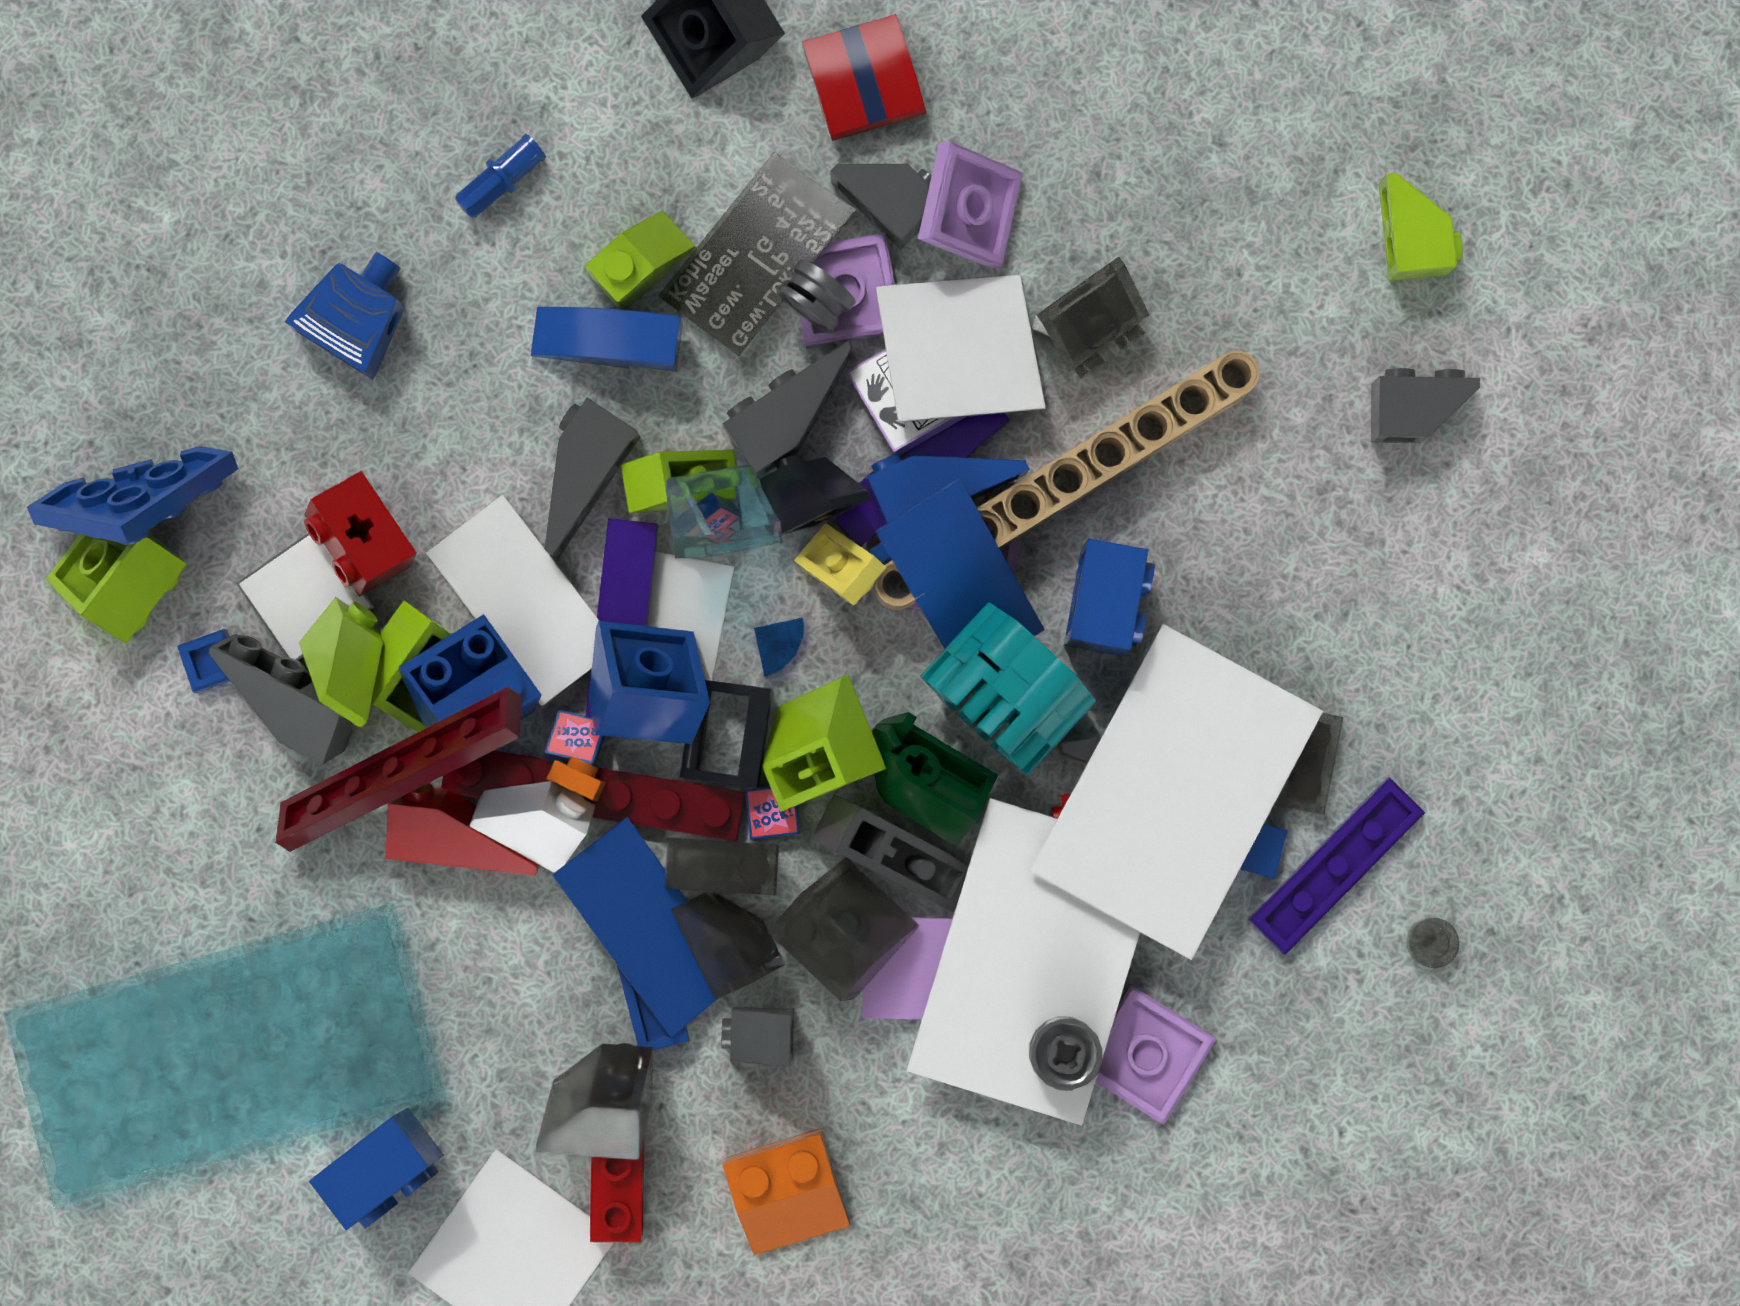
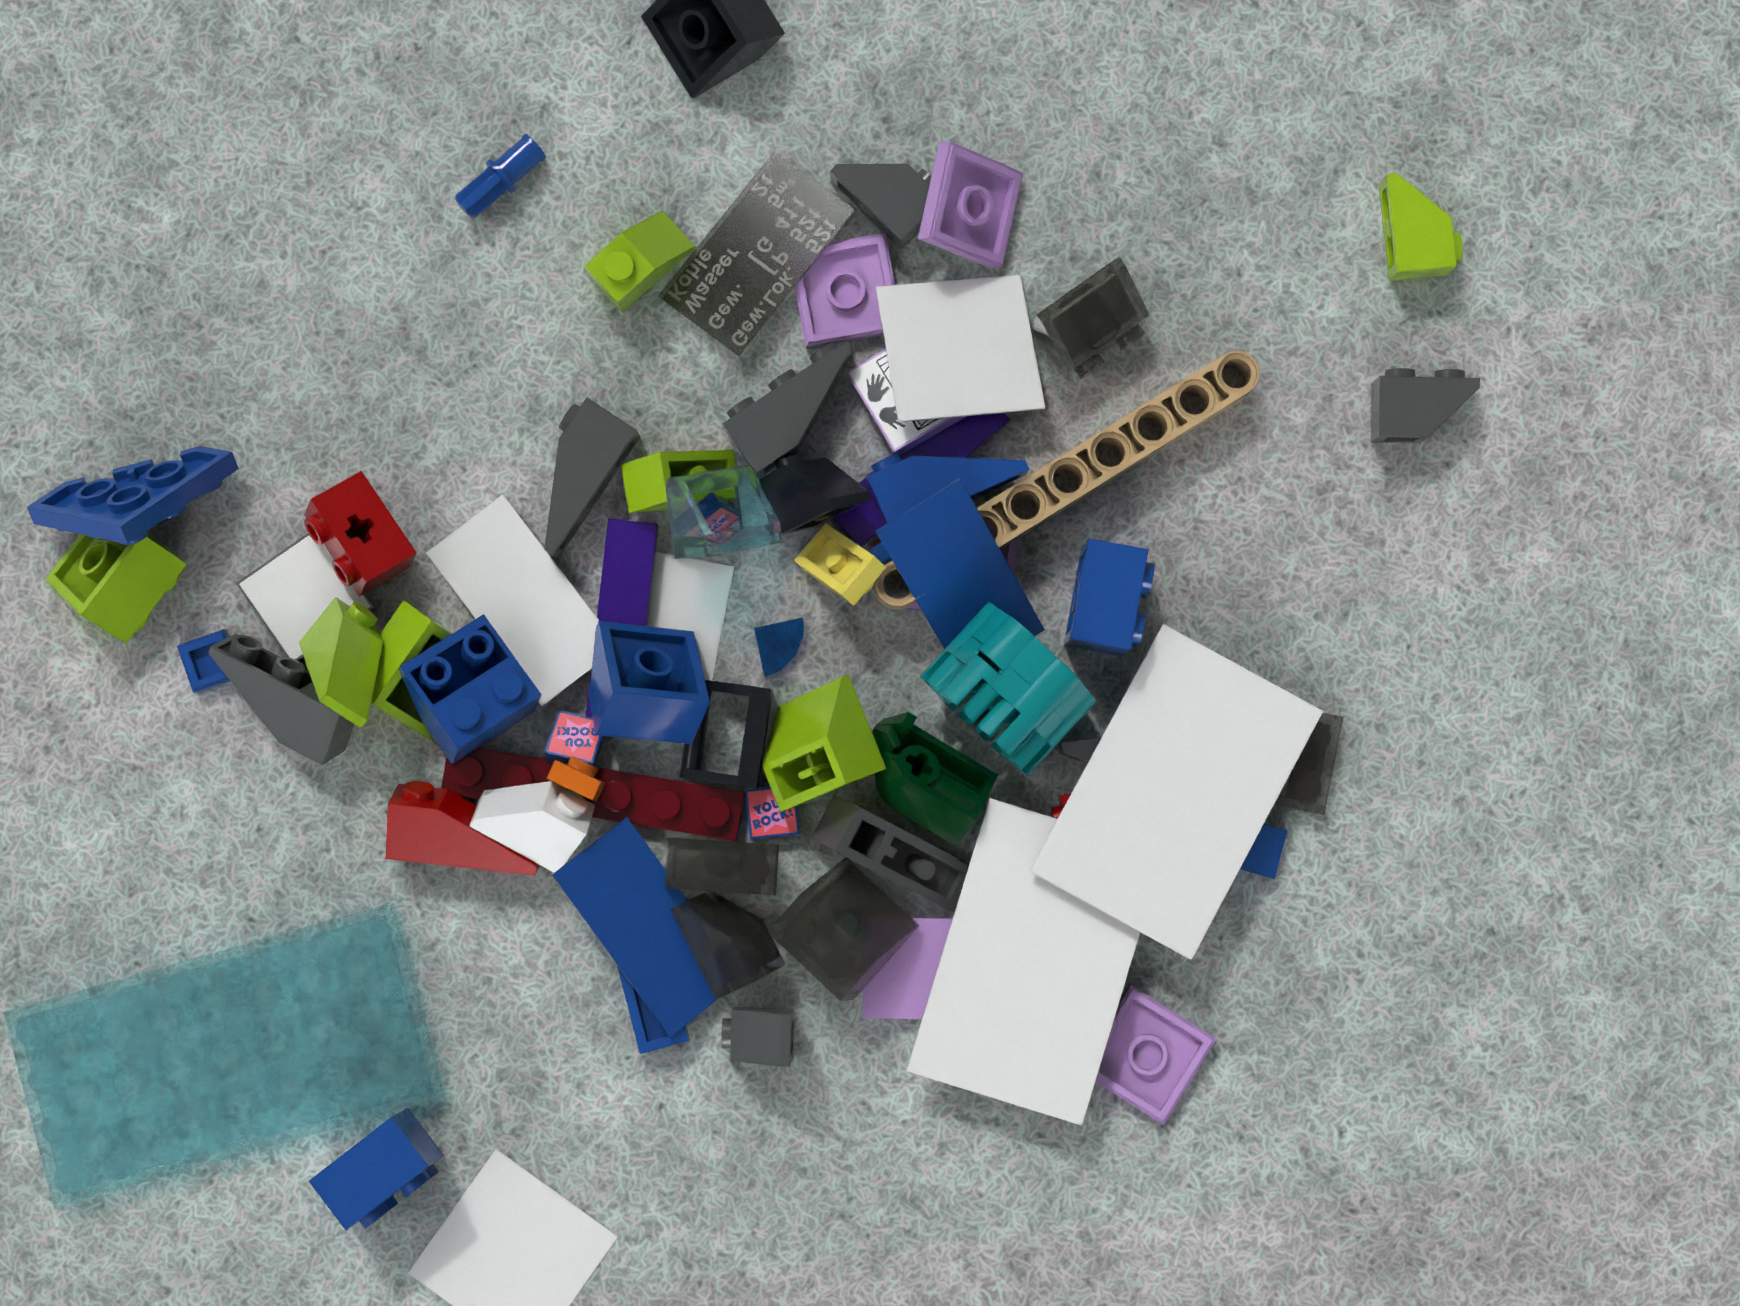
dark red plate [275,686,522,852] -> none
blue torso [285,252,405,380] -> none
blue slope [531,307,683,372] -> none
clear smoke slope [536,1043,653,1160] -> none
red brick [590,1134,645,1243] -> none
orange slope [722,1128,850,1255] -> none
flat silver wheel [776,259,856,334] -> none
red slope [802,14,926,141] -> none
flat silver wheel [1029,1016,1102,1091] -> none
dark purple tile [1248,777,1426,955] -> none
clear smoke tile [1406,917,1459,968] -> none

